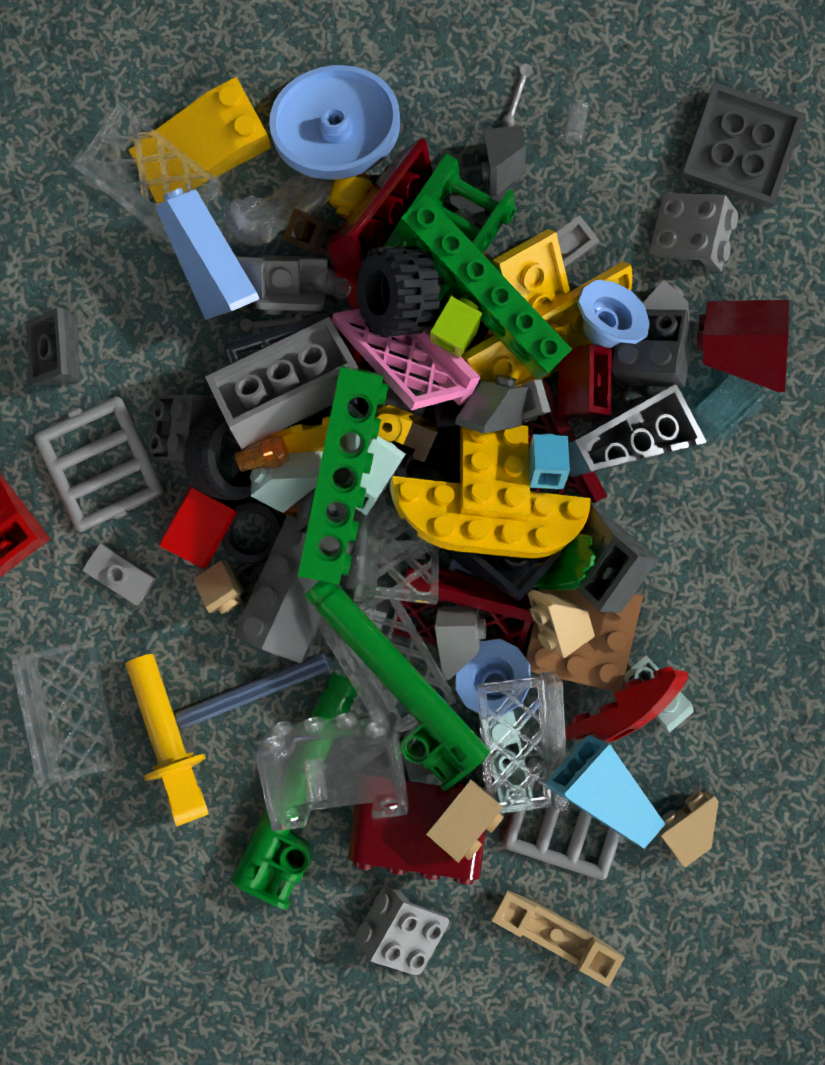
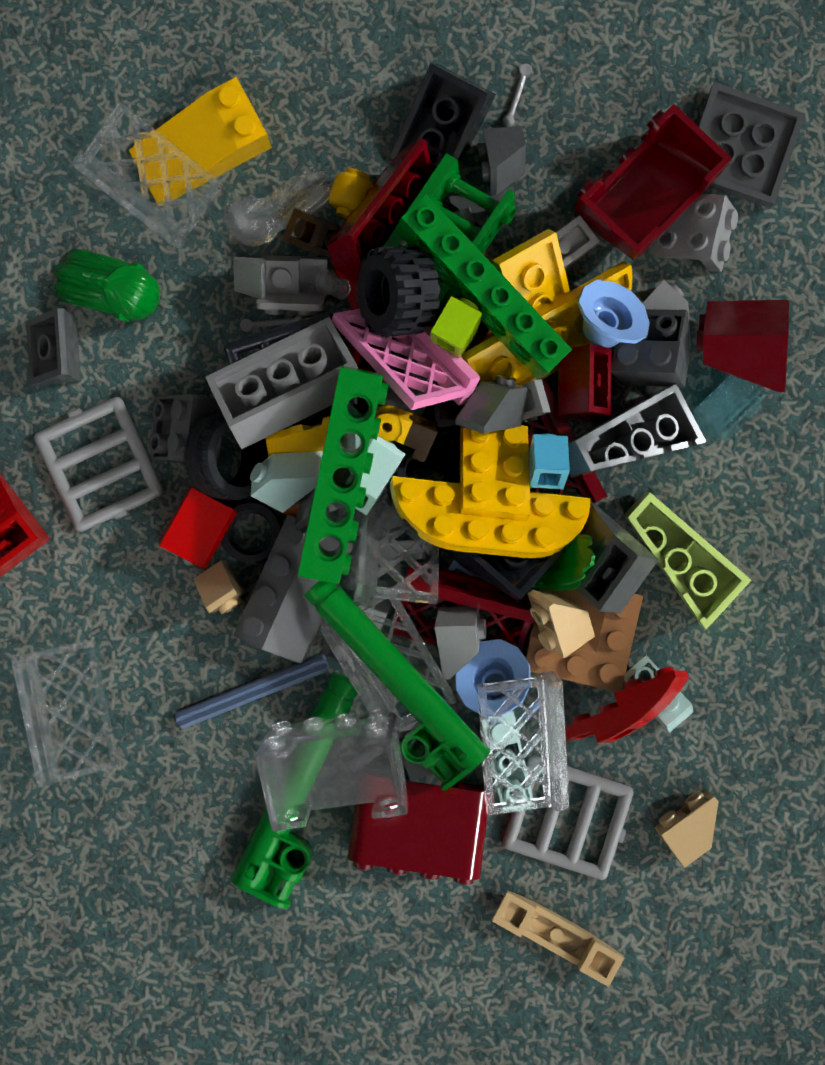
light grey plate [82,543,157,606] -> none
yellow piece [125,654,209,827] -> none
light blue slope [155,188,259,320] -> none
clear orange cone [235,434,289,472] -> none
light blue dish [269,65,400,180] -> none
clear pin [300,758,328,802] -> none
light grey bracket [354,882,449,975] -> none
tan brick [426,780,504,863] -> none
medium azure slope [544,735,665,849] -> none
clear pin [561,101,590,147] -> none
none -> green hair [54,249,160,322]
none -> black slope [390,63,496,172]
none -> dark red windscreen [573,104,732,261]
none -> yellowish green wedge [624,491,751,629]

